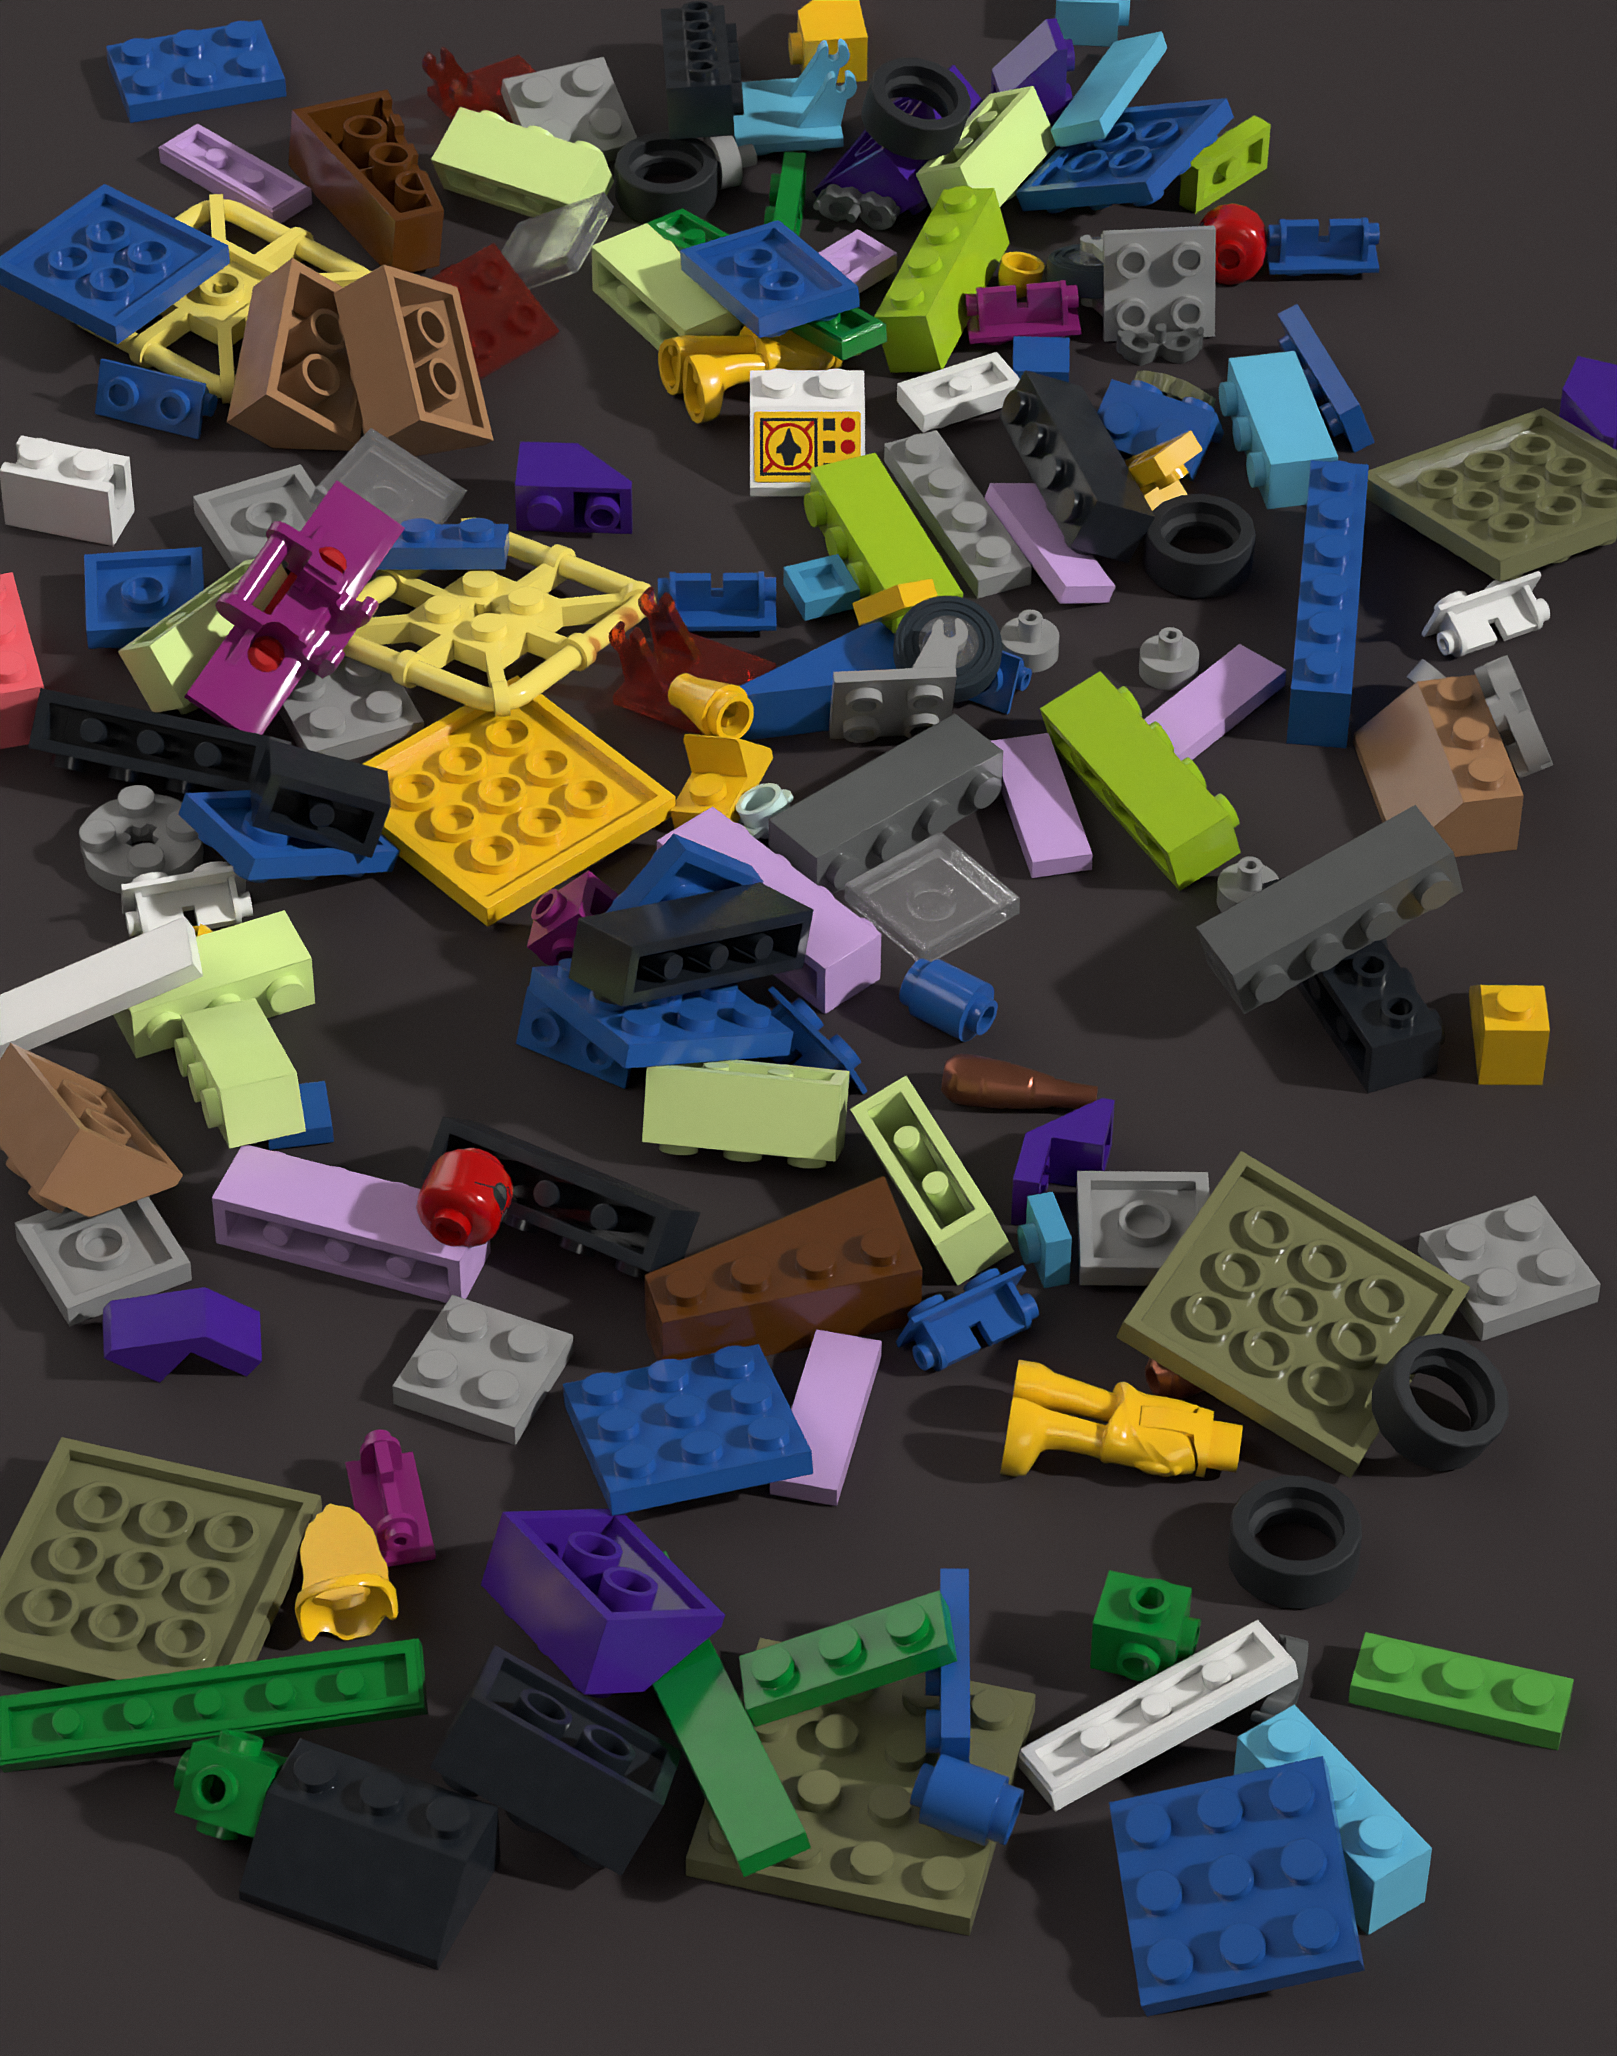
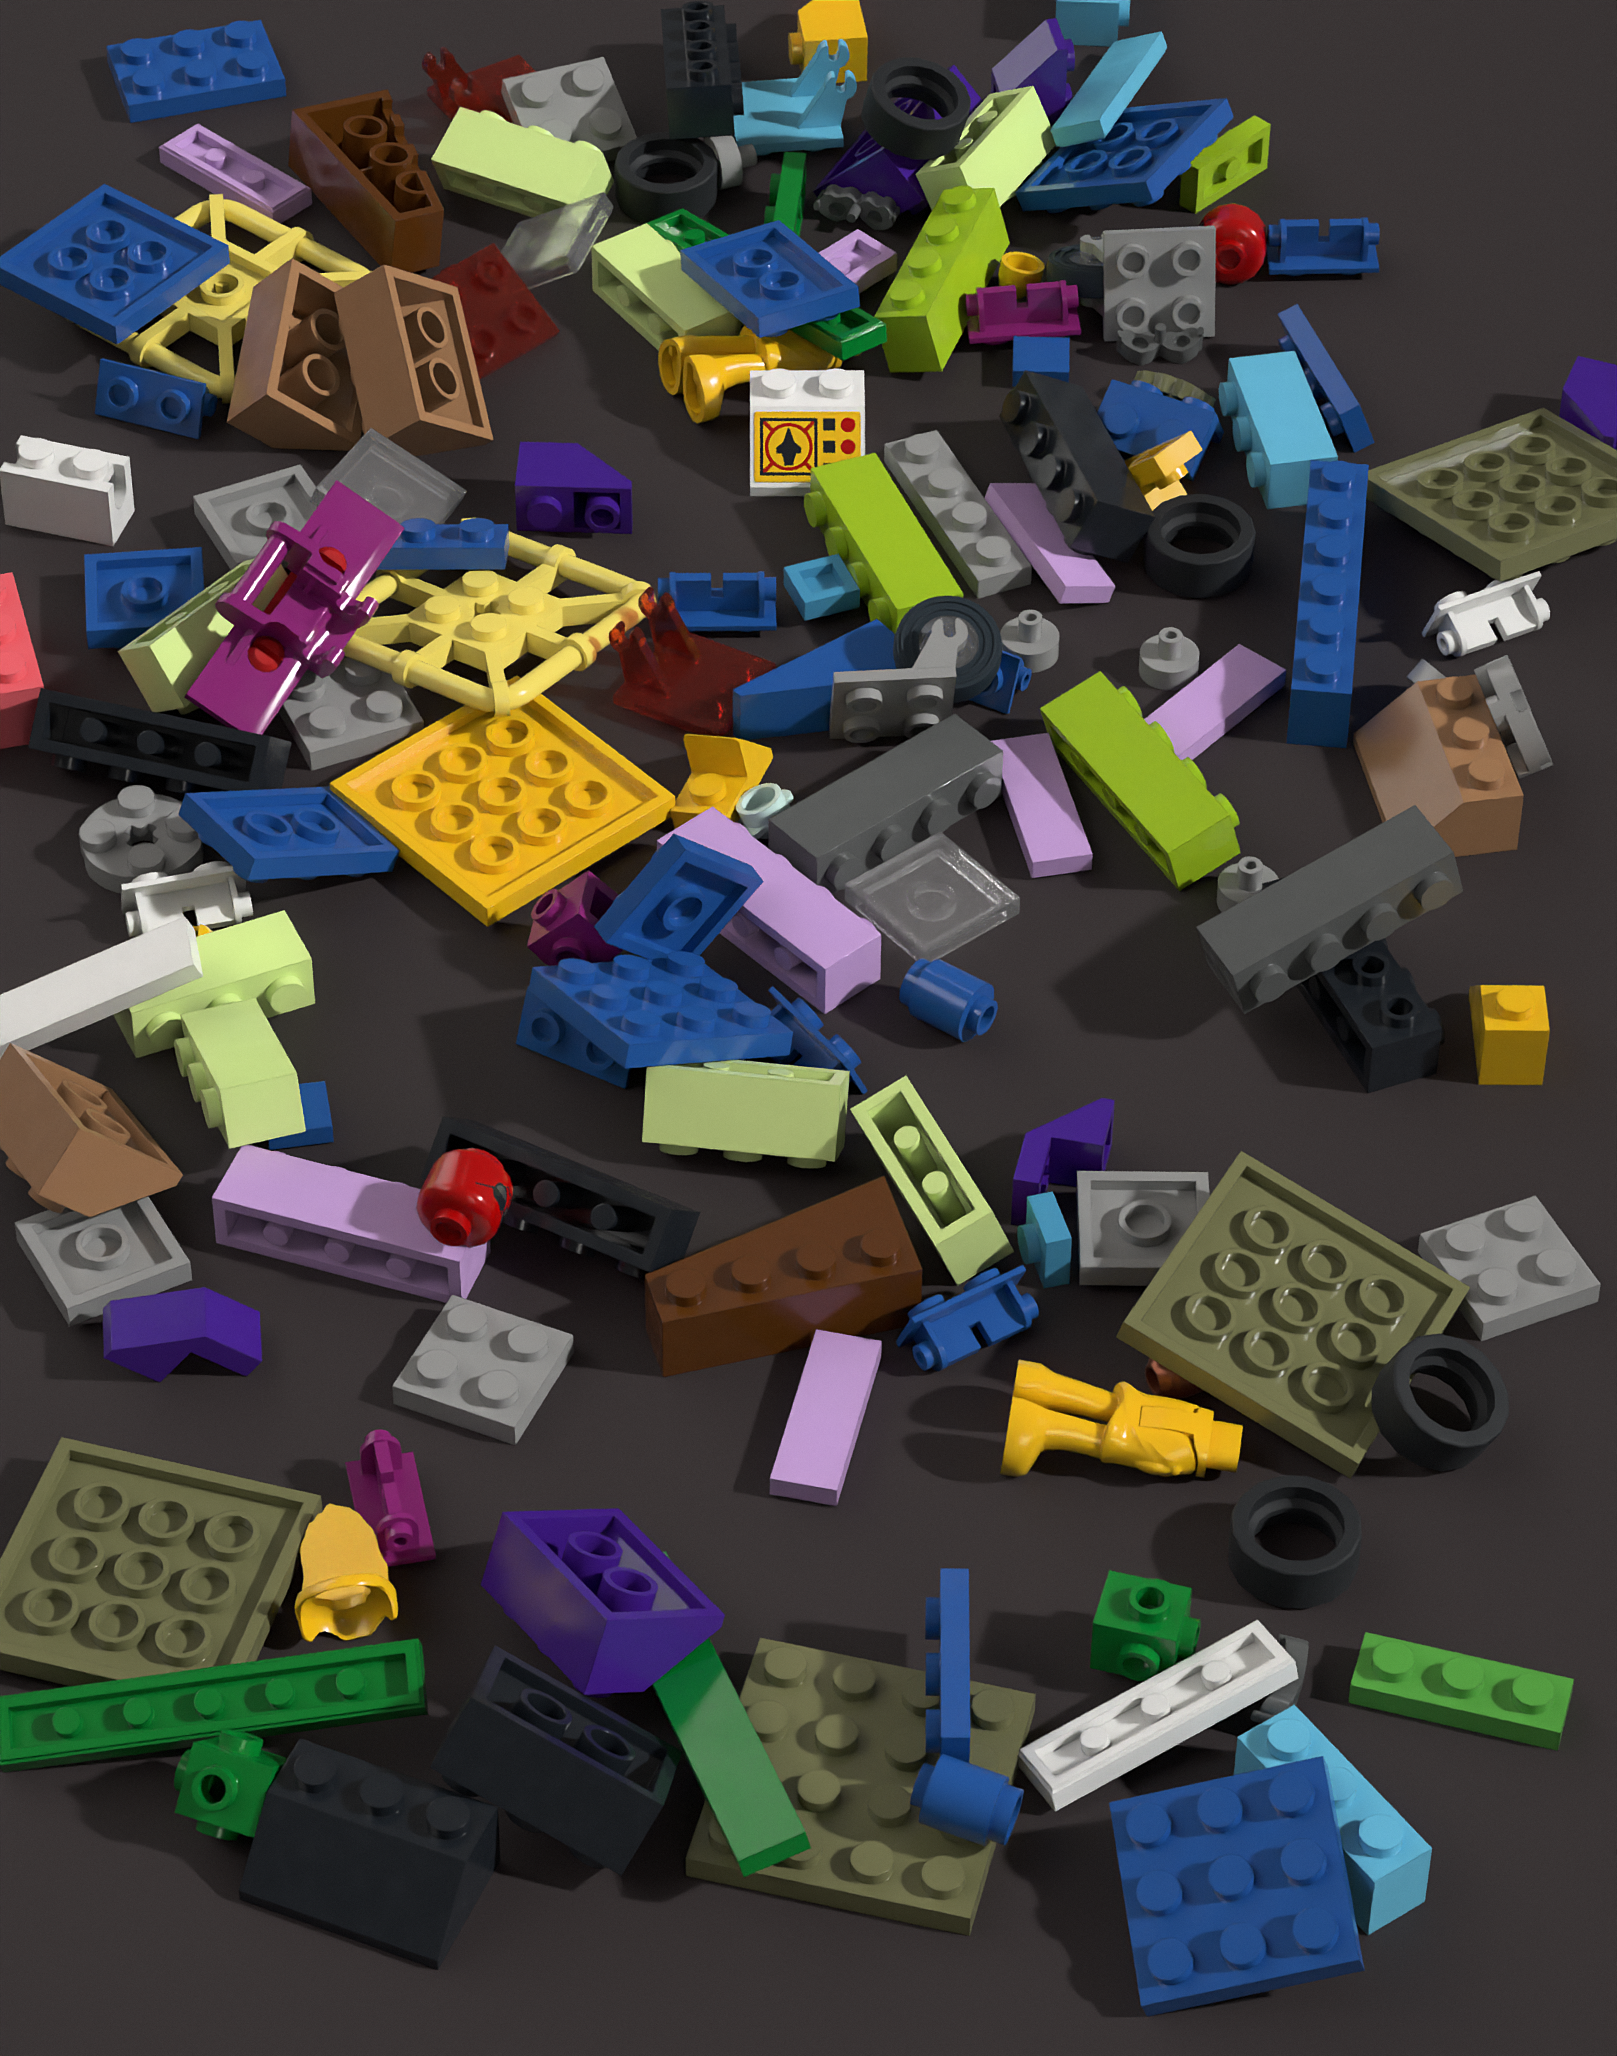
black brick [250,739,391,858] -> none
blue plate [563,1344,813,1516] -> none
black brick [569,882,814,1007] -> none
yellow cone [668,673,754,738] -> none
green plate [739,1590,957,1727] -> none
yellow tile [852,579,938,626] -> none
white plate [897,352,1020,433] -> none
copper piece [941,1054,1098,1109] -> none

